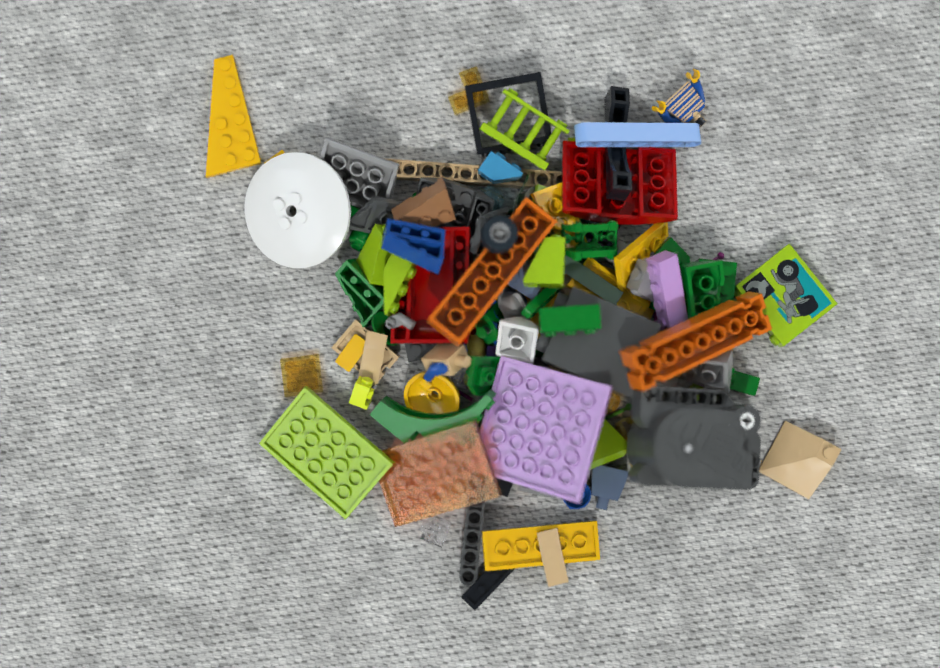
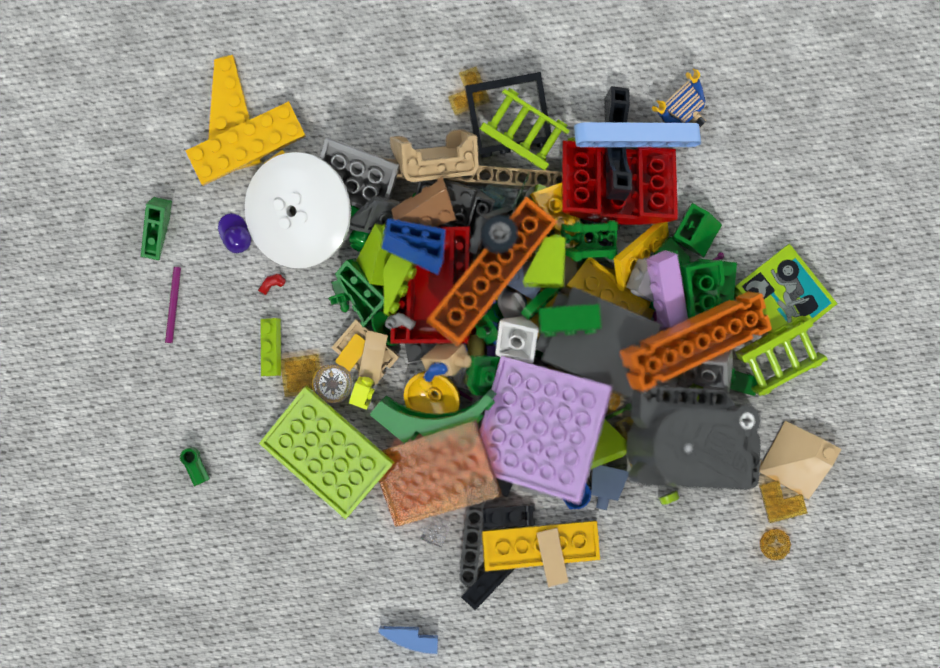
dark azure slope [478,151,523,184] -> none
sand green sticker [565,256,624,305] -> none
none -> green slope [140,197,172,261]
none -> magenta bar [165,267,181,344]
none -> green piece [180,447,210,486]
none -> yellow plate [185,101,306,186]
none -> dark purple cap [218,213,252,254]
none -> red arm [258,274,286,295]
none -> lime plate [260,318,281,376]
none -> clear piece [312,364,353,403]
none -> green piece [328,280,350,313]
none -> medium blue slope [379,626,438,654]
none -> tan windscreen [390,129,479,182]
none -> black plate [483,505,535,528]
none -> lime tile [658,490,680,505]
none -> green slope [672,203,722,258]
none -> lime fence [735,316,828,396]
none -> clear yellow plate [759,480,808,523]
none -> clear yellow gear [760,529,792,561]

